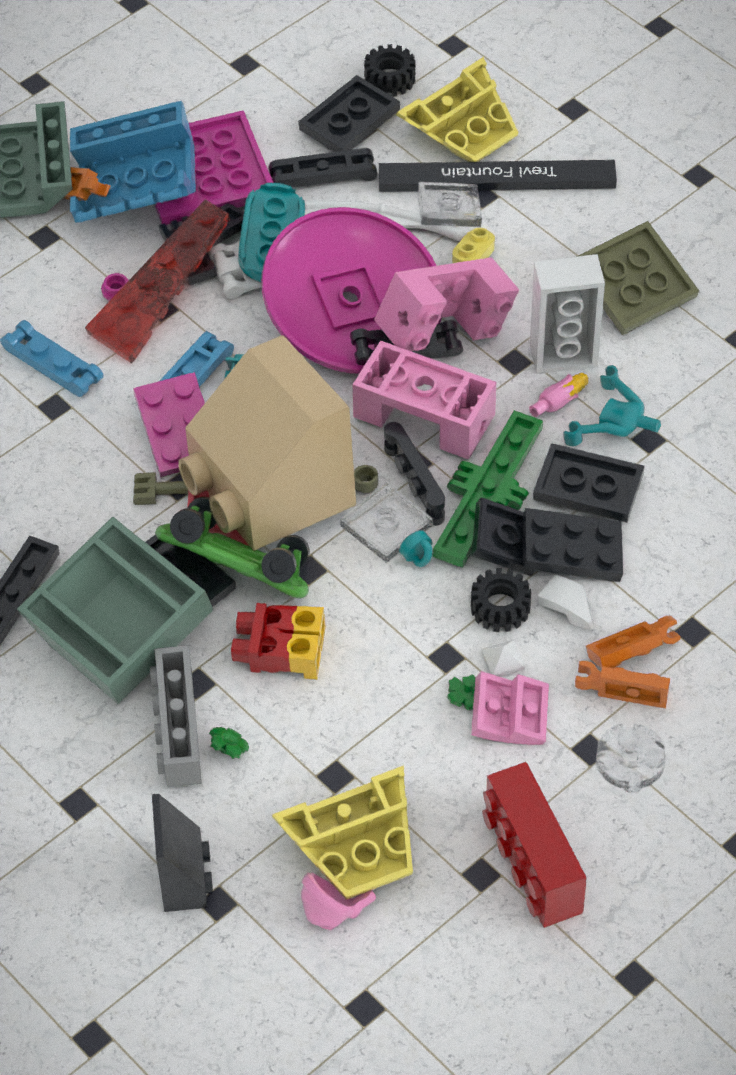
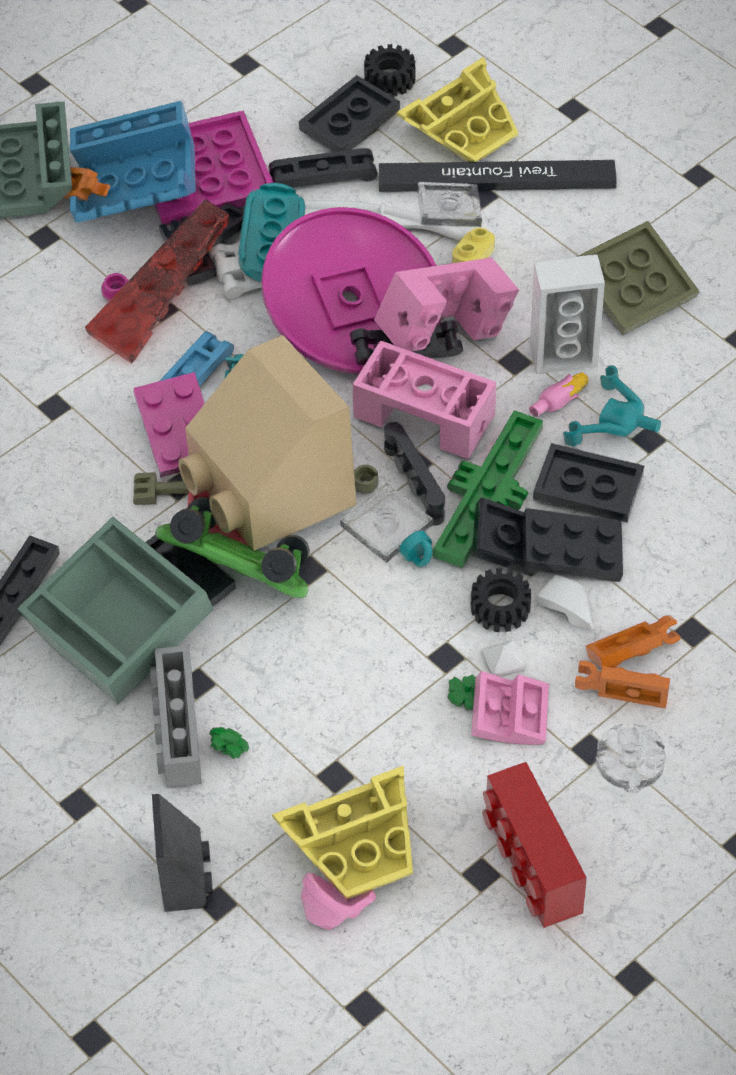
dark azure plate [0,320,104,397] -> none
red hips [231,603,326,680] -> none

